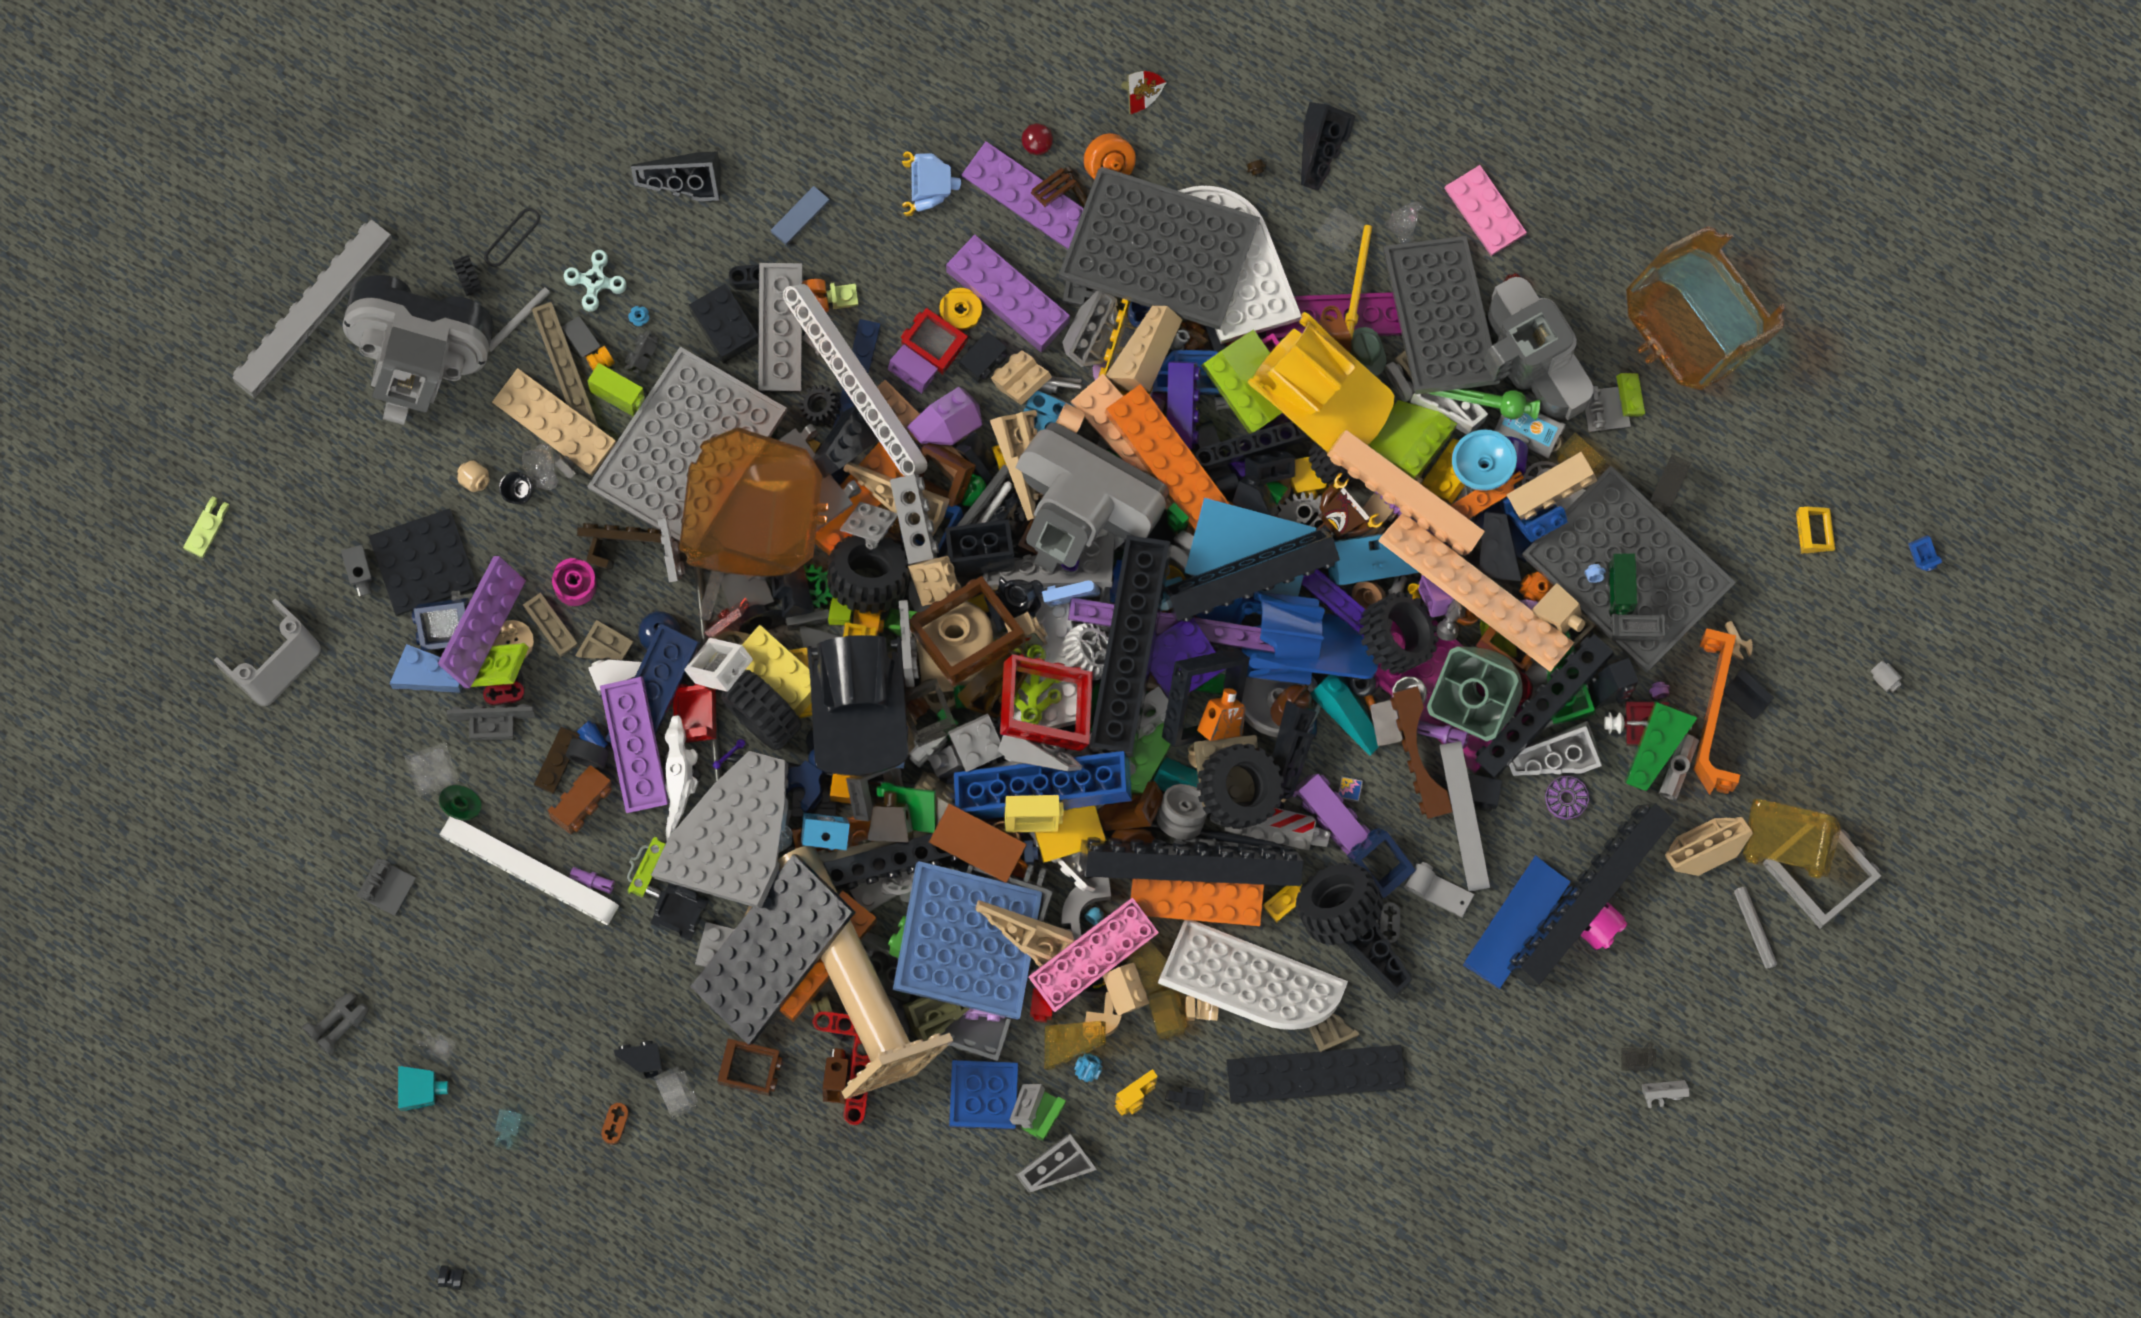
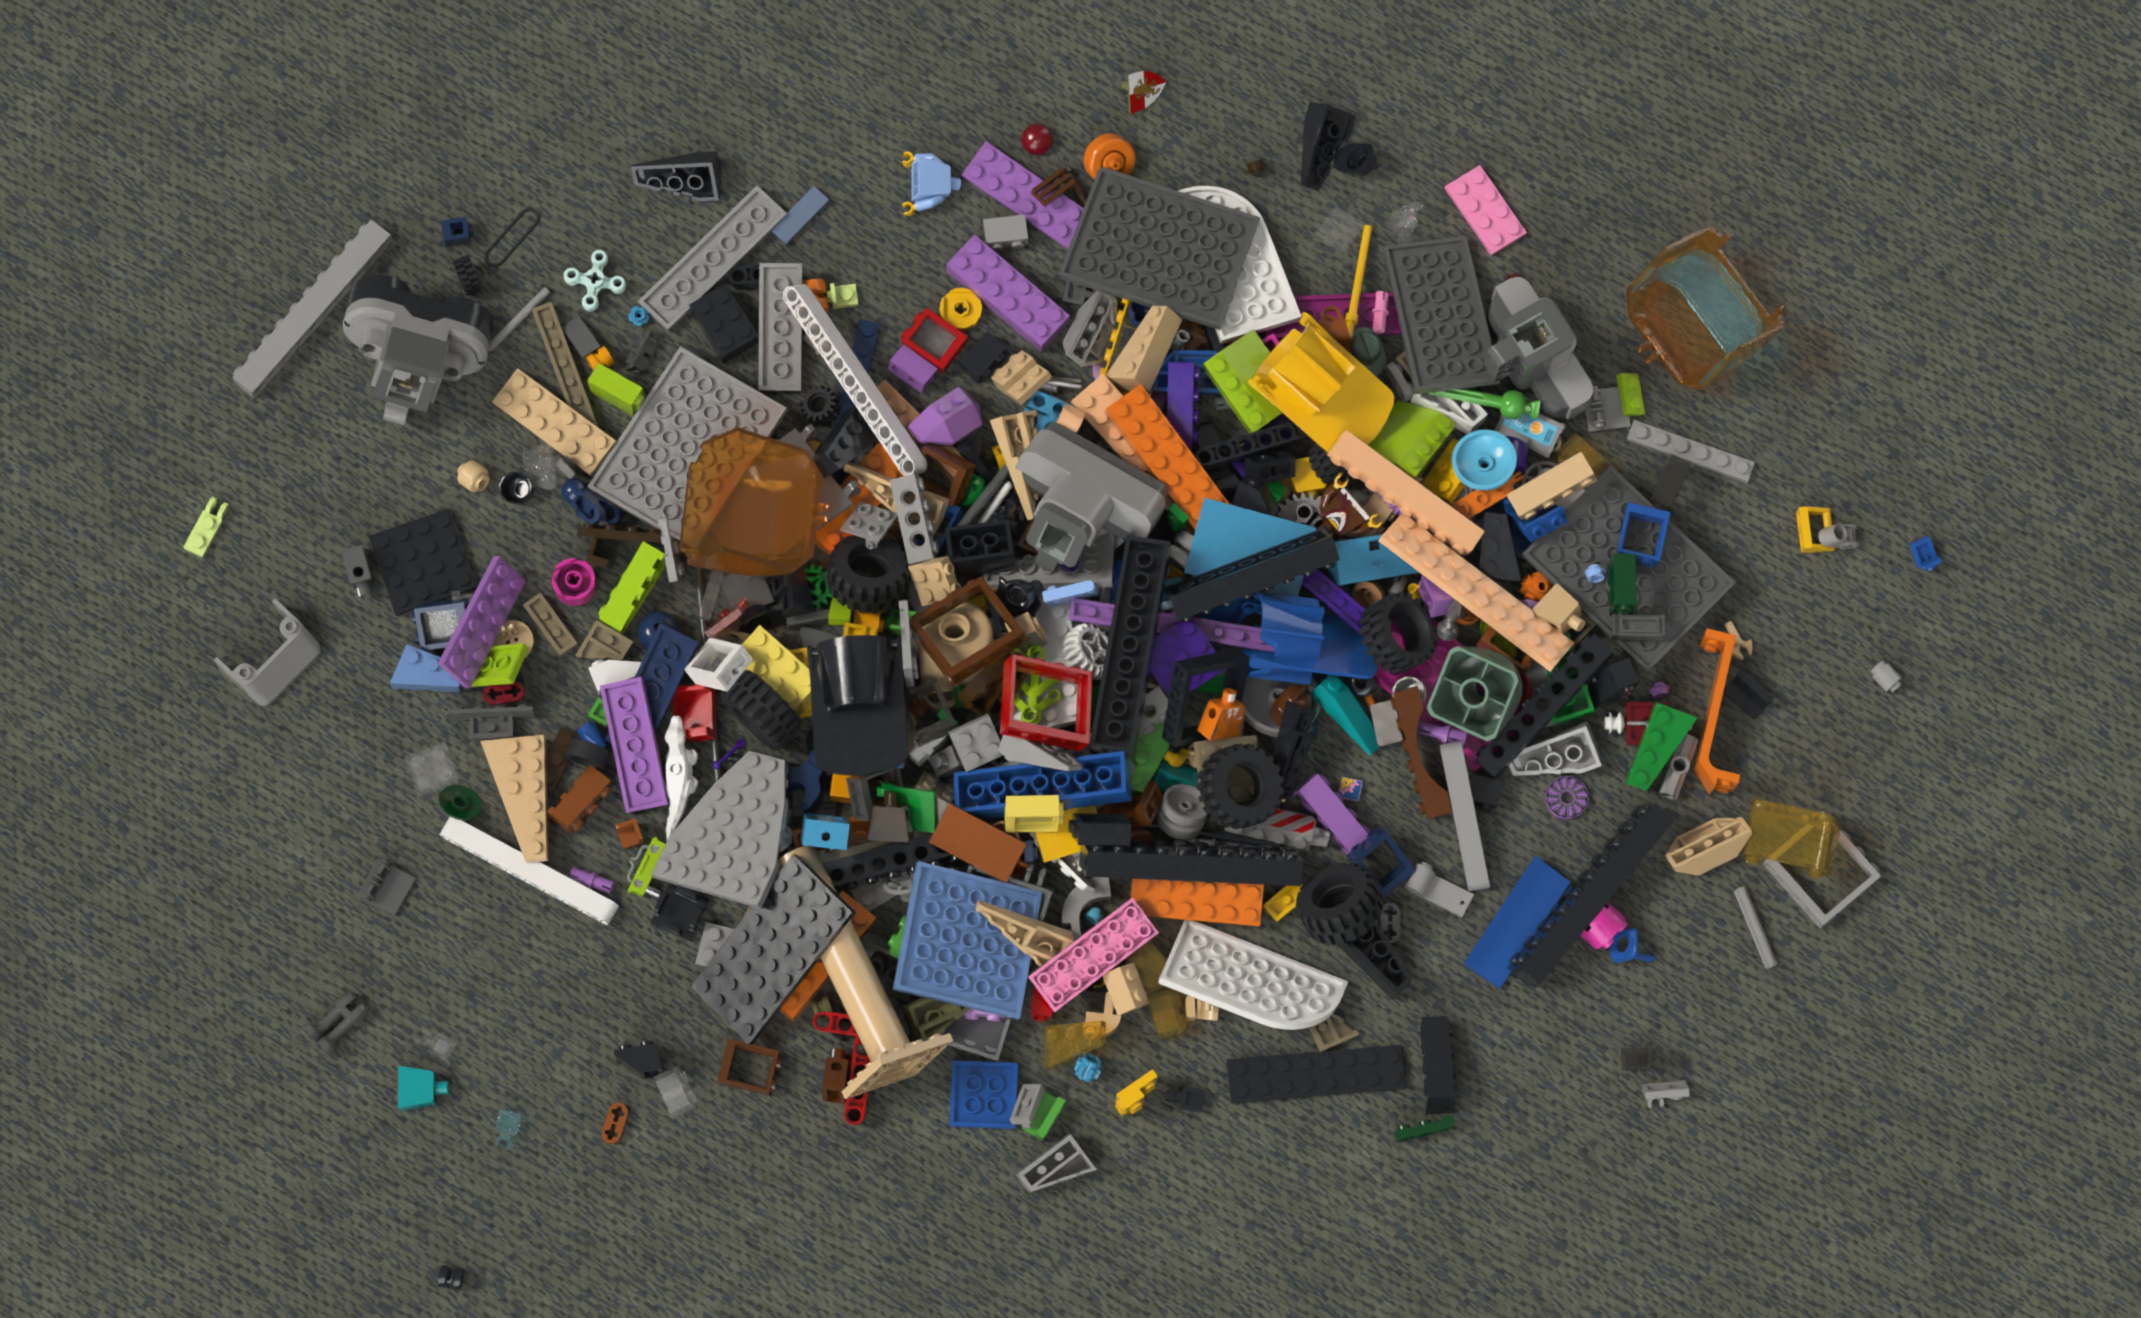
none -> dark blue brick [441,217,474,247]
none -> tan wing [480,735,548,863]
none -> dark blue piece [561,478,623,525]
none -> bright green plate [587,697,608,728]
none -> lime wedge [598,541,666,635]
none -> dark orange panel [615,818,644,850]
none -> light grey plate [638,186,787,332]
none -> light grey brick [983,214,1028,252]
none -> black window [1069,813,1131,846]
none -> yellow arm [1164,748,1189,768]
none -> black piece [1334,143,1379,176]
none -> bright pink axle [1372,291,1389,334]
none -> dark green plate [1393,1115,1455,1143]
none -> black wedge [1420,1016,1458,1115]
none -> blue piece [1610,927,1655,963]
none -> blue window [1616,502,1670,567]
none -> light grey plate [1626,420,1755,483]
none -> light grey piece [1818,523,1859,550]

